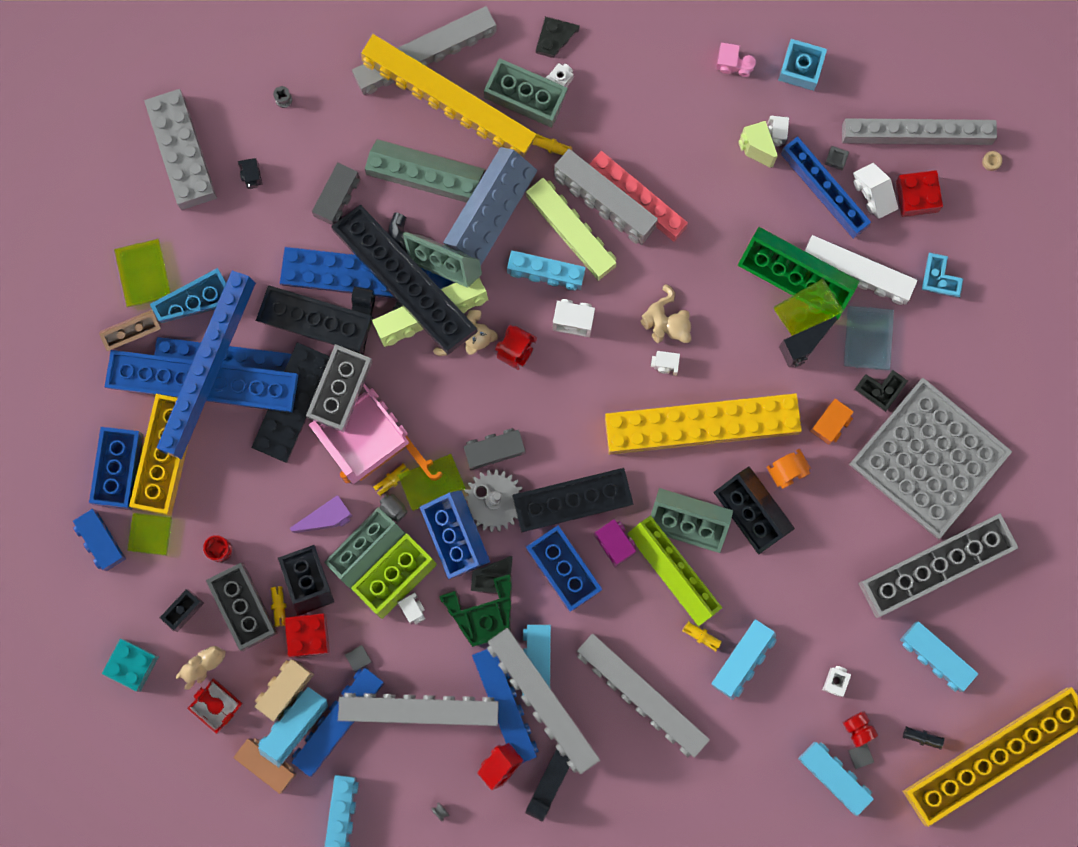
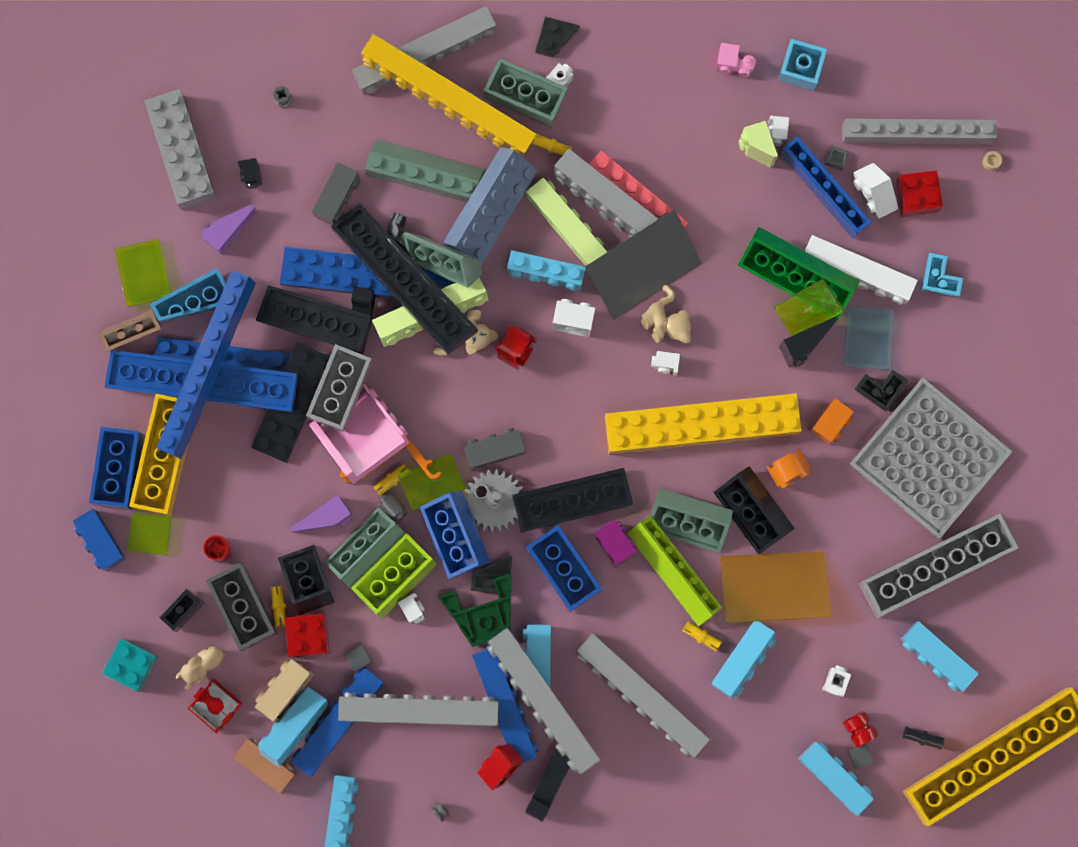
none -> medium lavender slope [201,204,257,255]
none -> dark grey piece [585,209,701,320]
none -> clear yellow piece [720,551,832,623]

